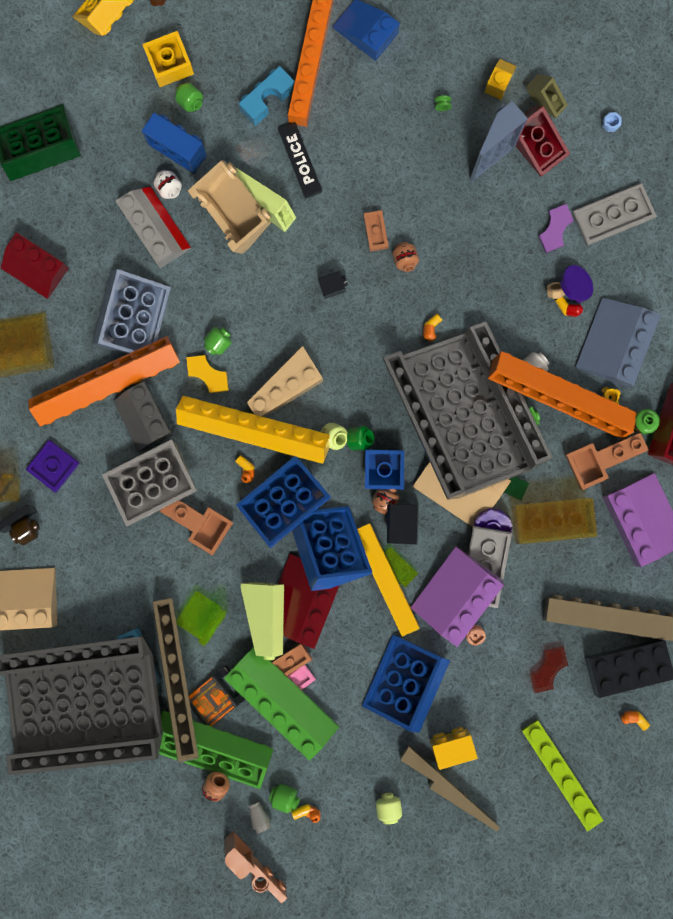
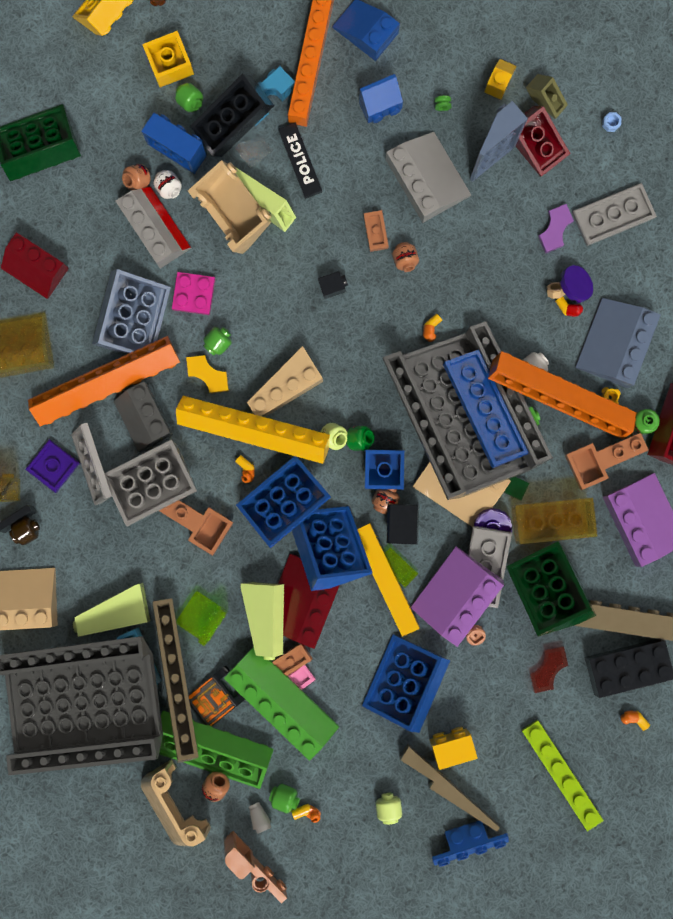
none -> light grey tile [71,423,112,506]
none -> yellowish green slope [73,583,150,637]
none -> nougat head [122,163,151,190]
none -> tan windscreen [141,759,211,846]
none -> dark pink plate [172,272,215,315]
none -> black brick [190,73,274,157]
none -> slope [359,74,403,123]
none -> light grey slope [385,132,471,223]
none -> blue bracket [432,820,509,867]
none -> blue plate [443,350,529,468]
none -> dark green slope [506,541,597,637]

